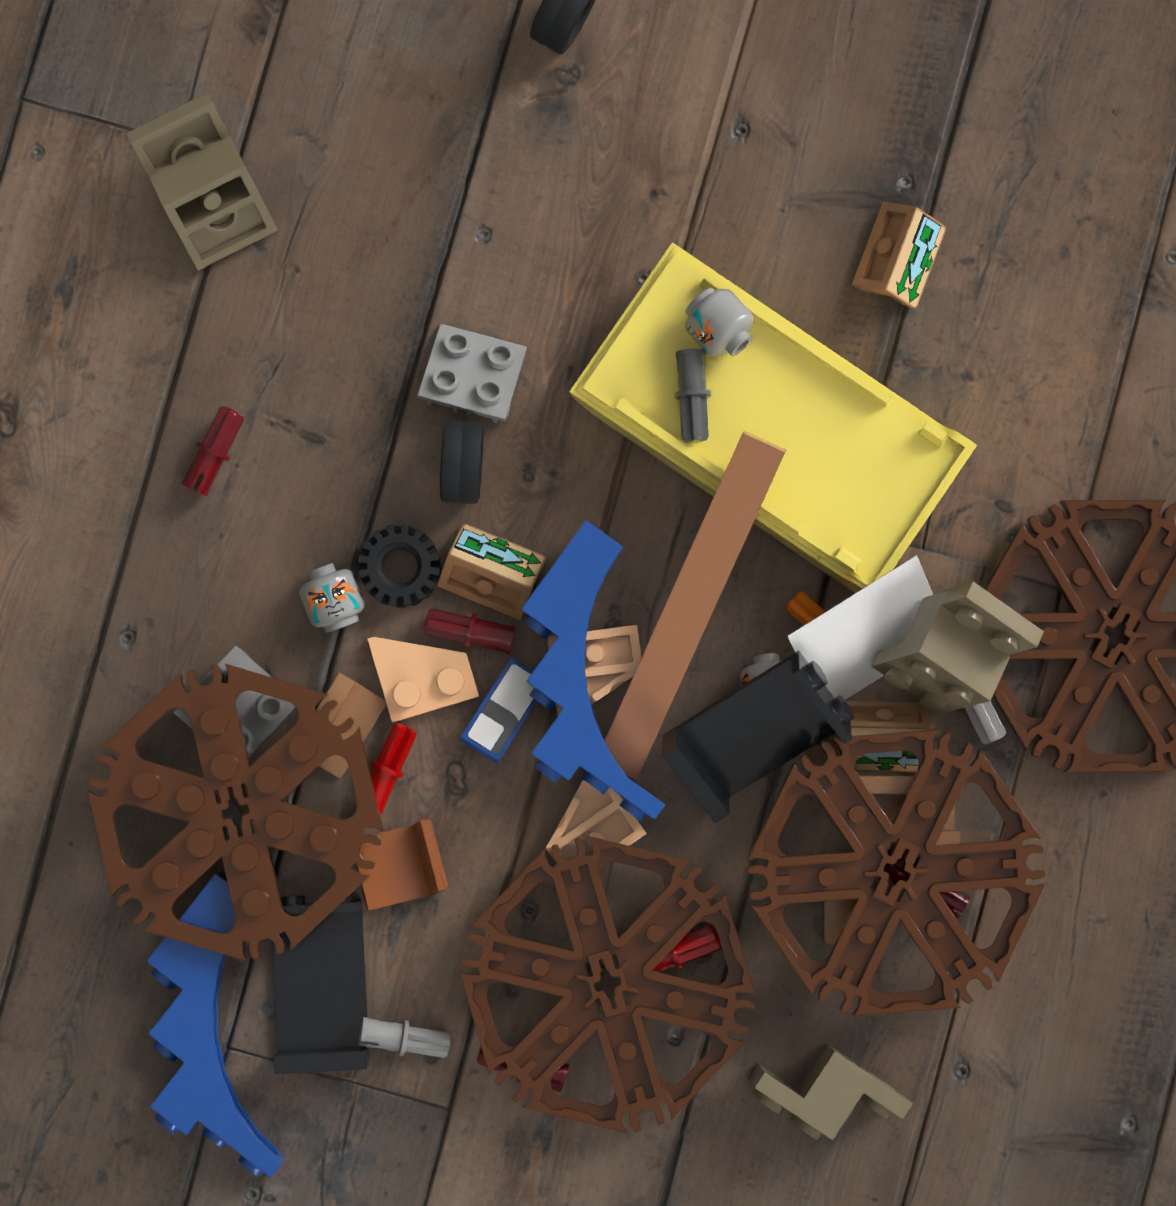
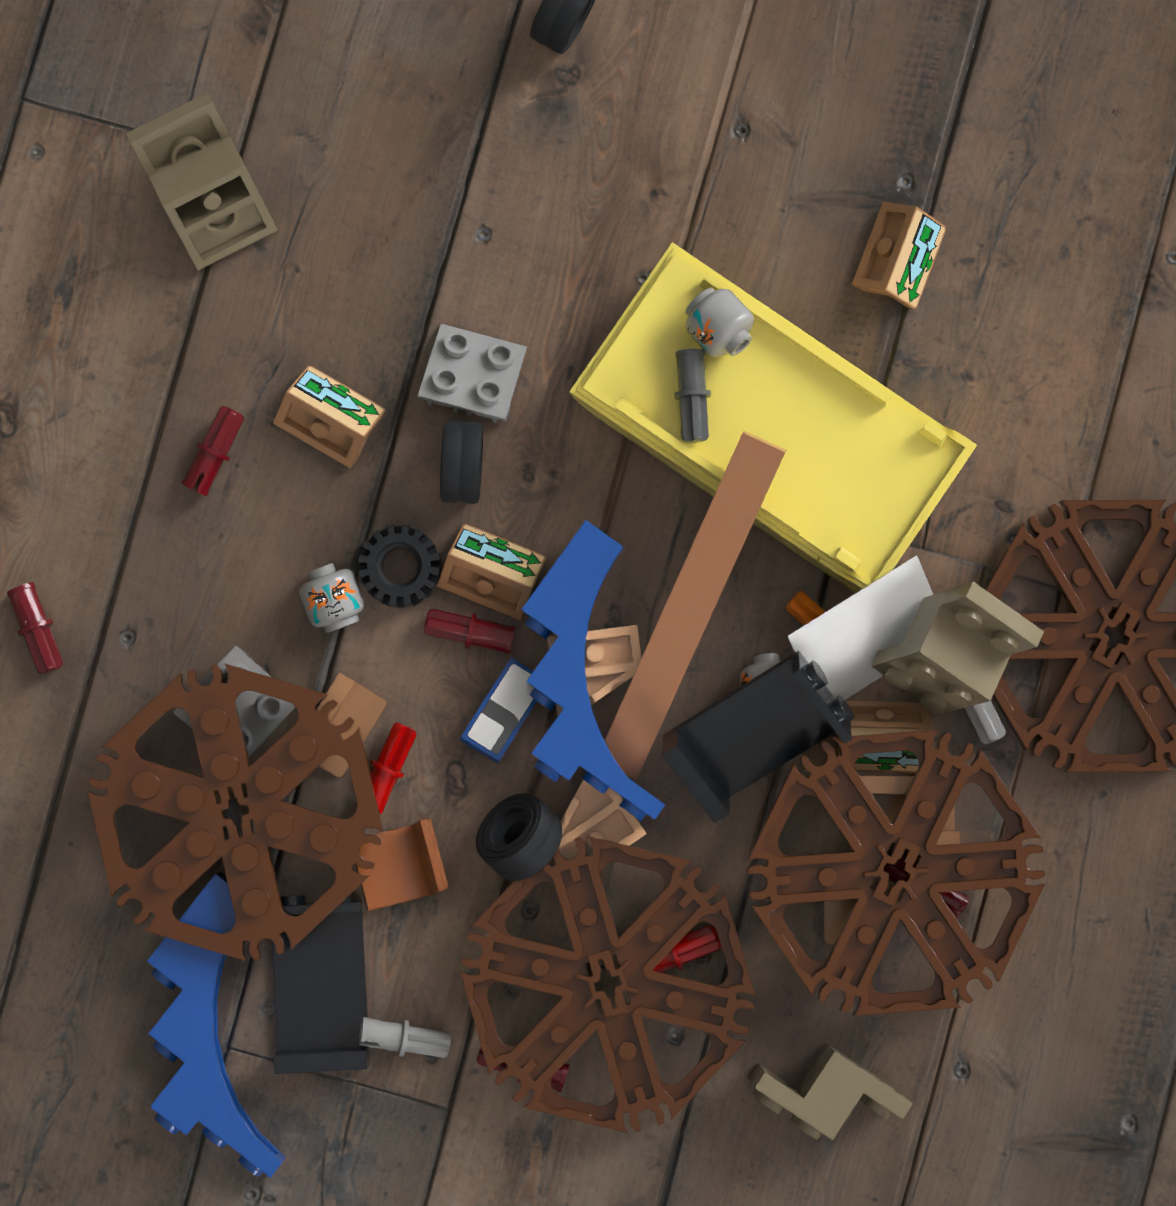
light nougat wing [368,637,480,723] -> none
none -> dark red axle [7,582,63,674]
none -> panel [273,366,385,469]
none -> black tyre [476,793,562,881]

